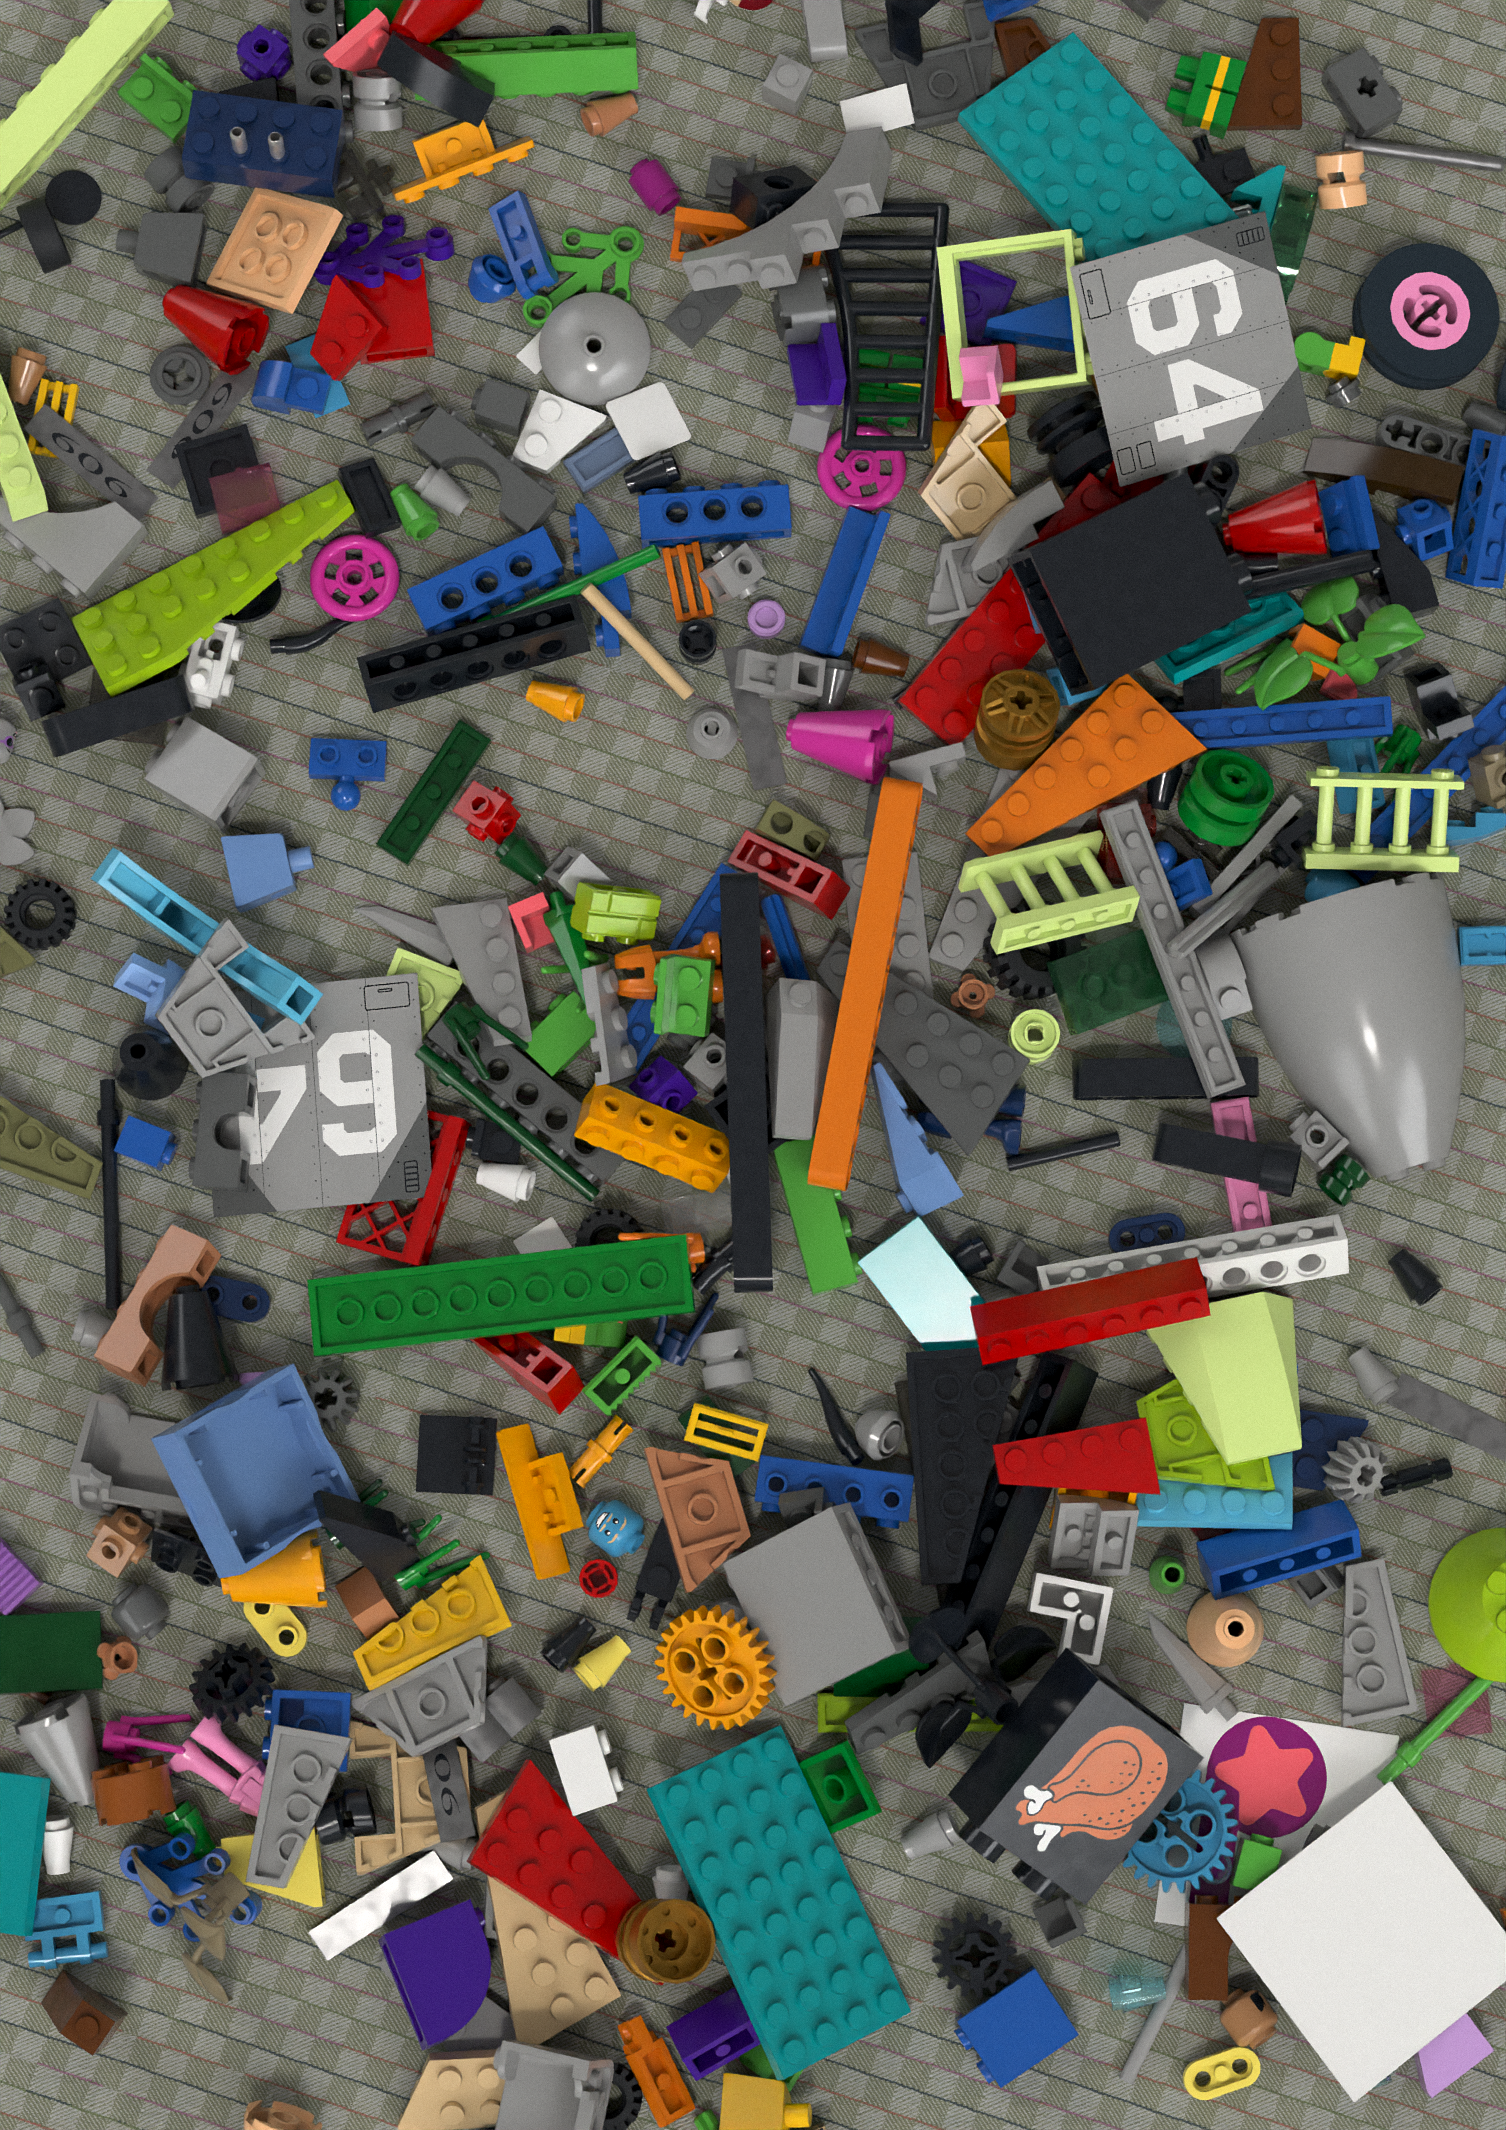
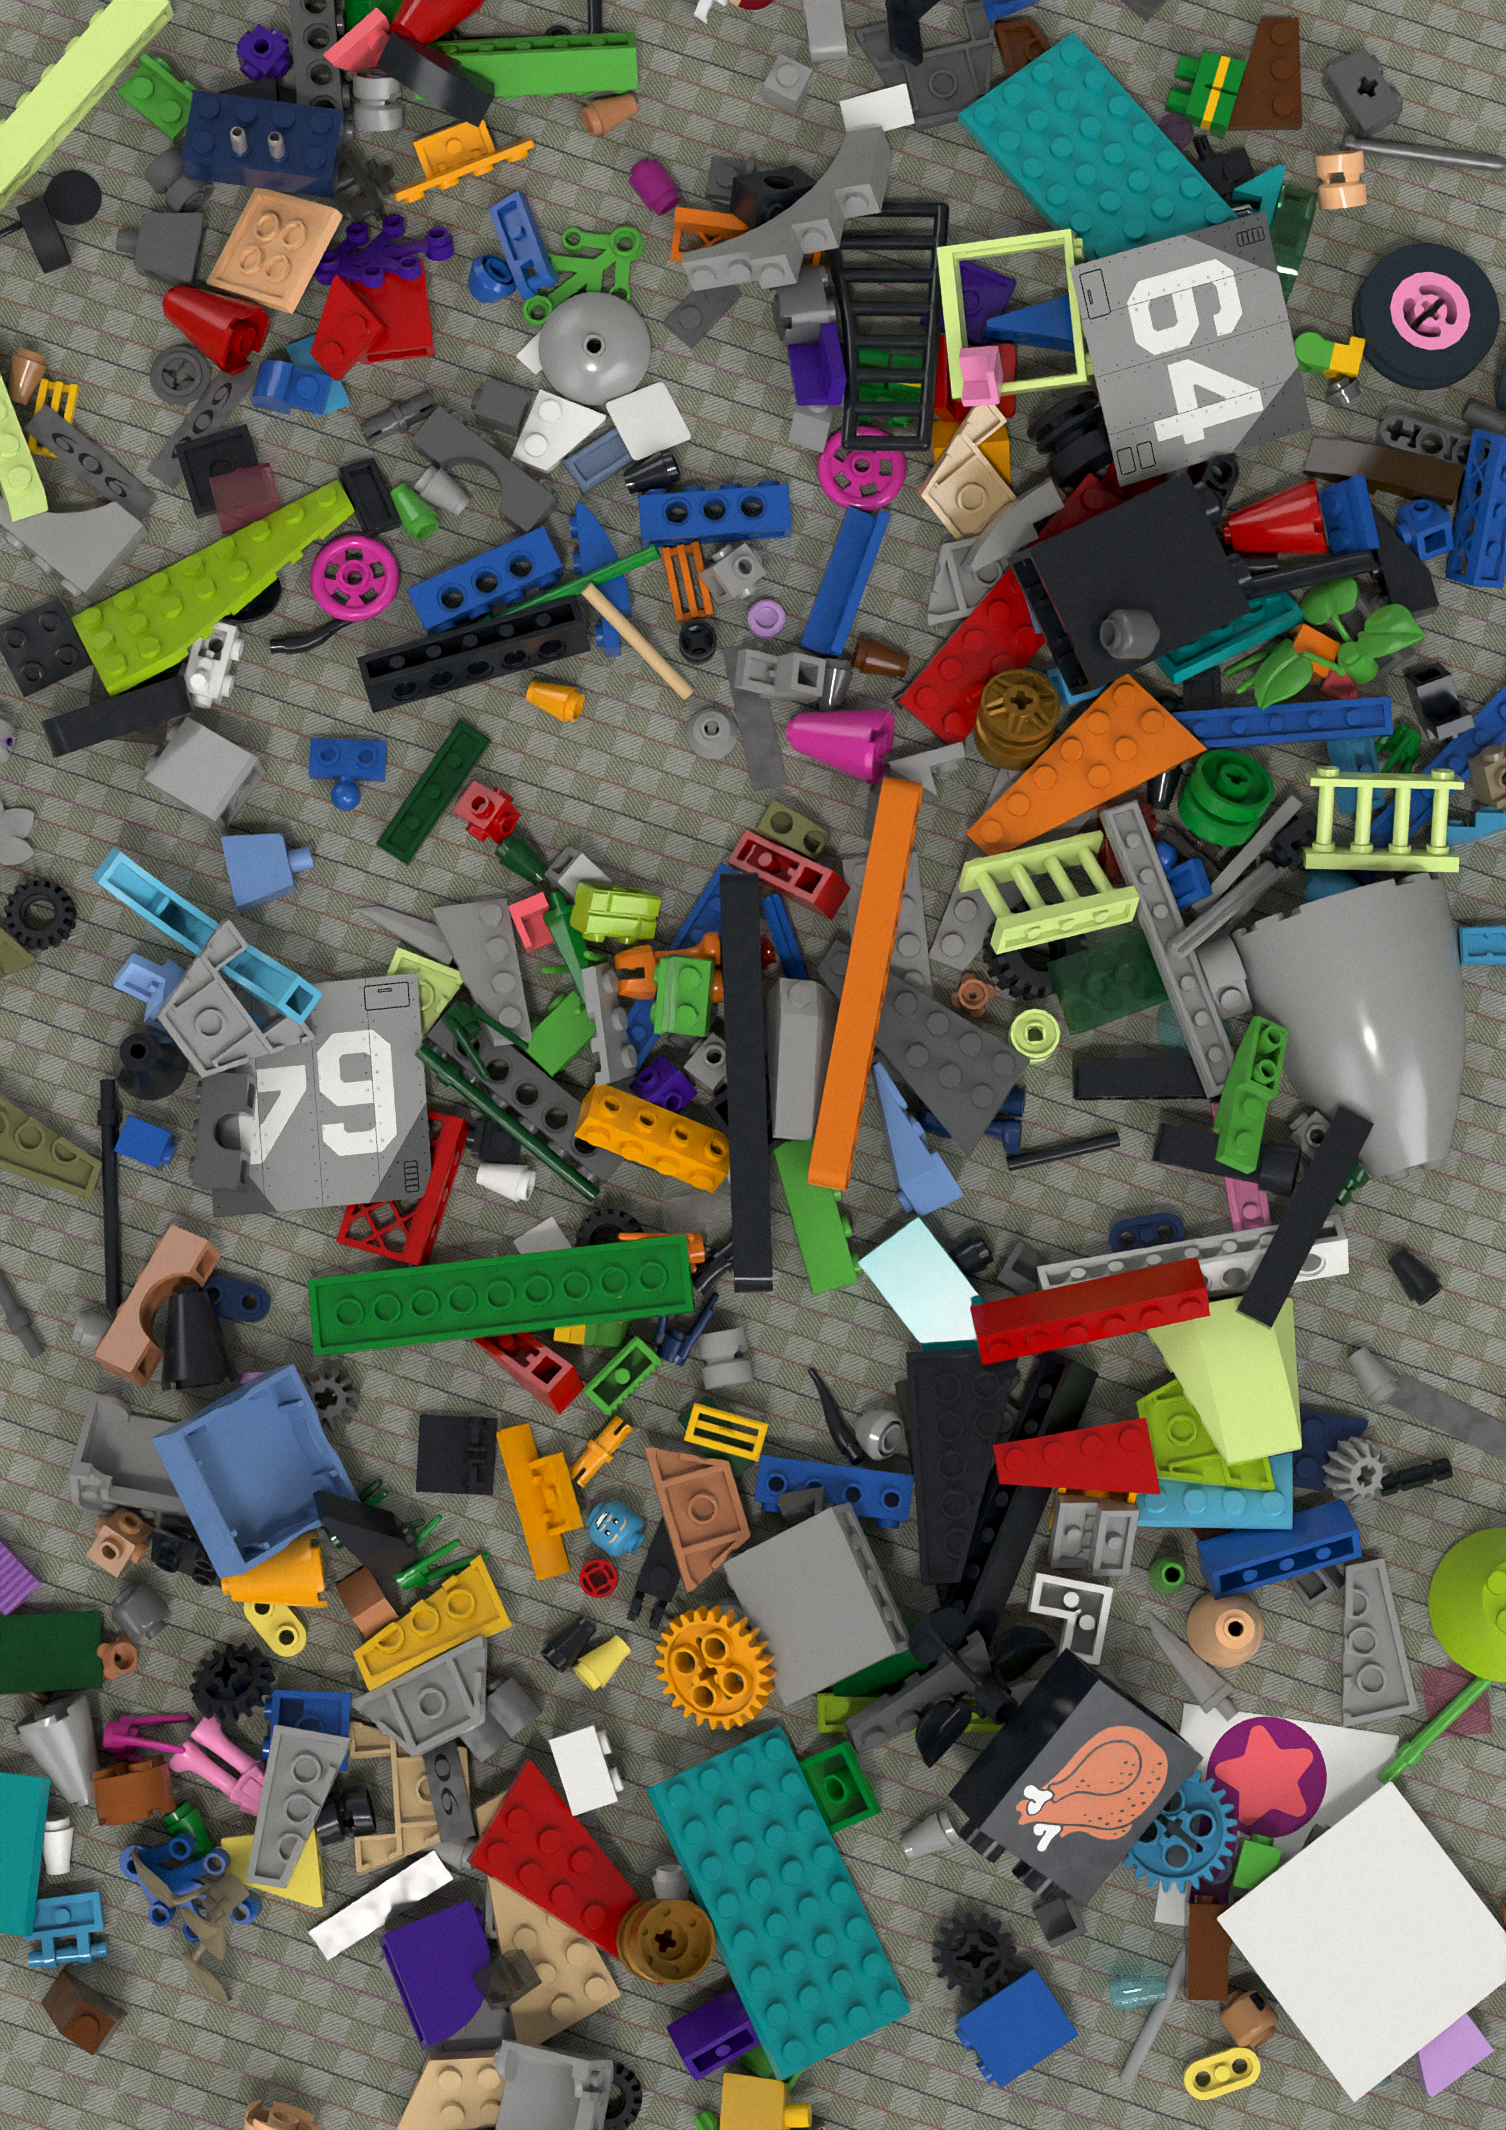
black bracket [12,663,66,722] -> none
orange hinge [617,2015,695,2128] -> none
none -> clear smoke panel [473,1949,543,2010]
none -> dark grey head [1100,609,1160,659]
none -> clear purple wheel [1157,113,1194,153]
none -> bright green slope [1213,1015,1289,1174]
none -> black tile [1235,1107,1374,1329]

